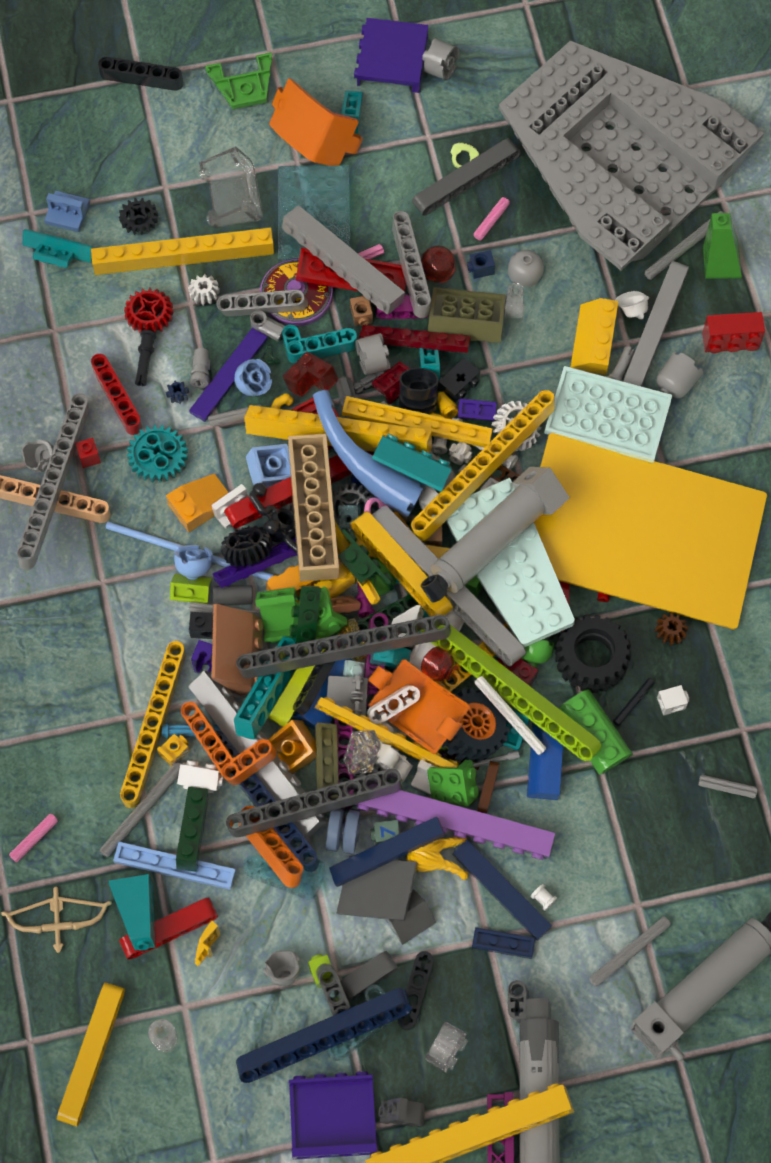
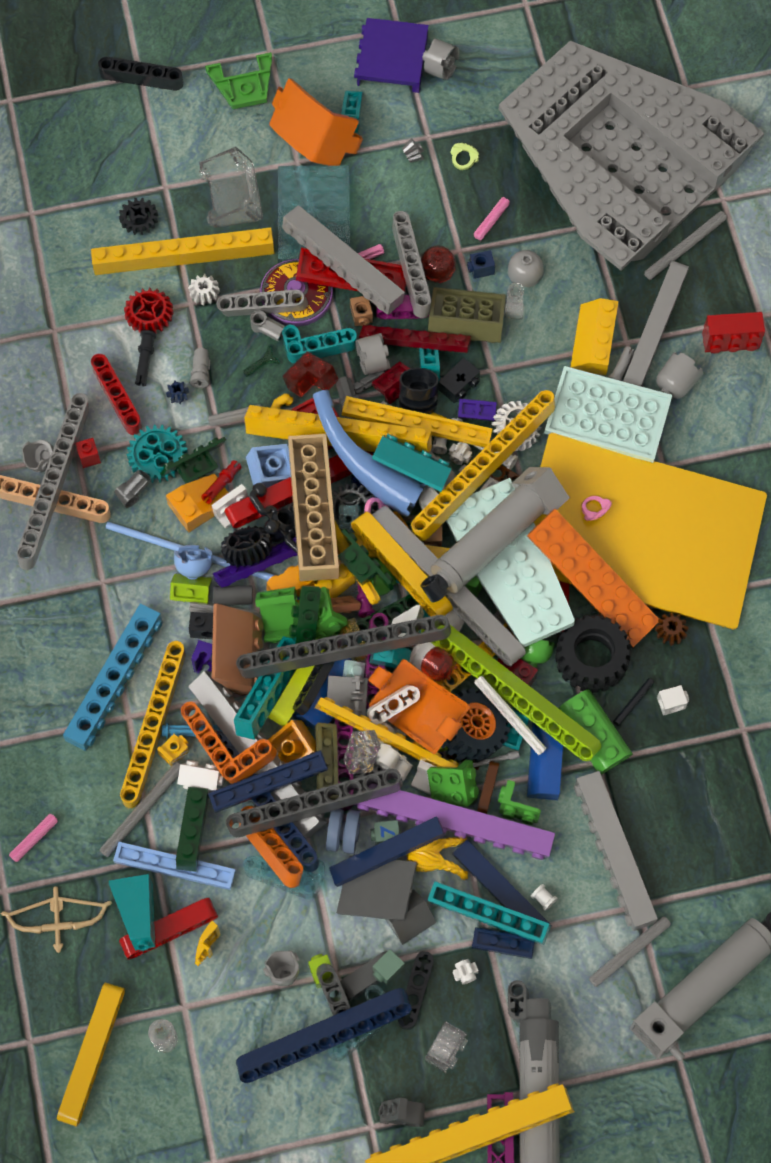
teal bracket [22,229,92,268] -> none
medium blue bracket [44,191,90,232] -> none
dark purple tile [189,328,268,422] -> none
light blue cylinder [234,359,272,397] -> none
dark purple panel [289,1072,377,1160] -> none
dark grey beam [412,138,521,216] -> none
yellow cone [437,392,458,419] -> none
white piece [615,291,649,319] -> none
light grey axle [698,775,757,798] -> none
bright green slope [703,213,742,279] -> none
none -> dark azure brick [63,604,163,751]
none -> dark grey piece [114,470,151,508]
none -> dark green bracket [160,437,226,484]
none -> red pin [201,460,241,504]
none -> dark blue tile [208,750,328,813]
none -> sand green brick [372,949,405,985]
none -> flat silver piece [402,138,424,163]
none -> teal brick [427,881,551,945]
none -> white gear [452,959,479,984]
none -> bright green bracket [498,780,541,825]
none -> orange plate [526,509,659,647]
none -> light grey brick [574,771,658,931]
none -> bright pink piece [582,496,612,521]

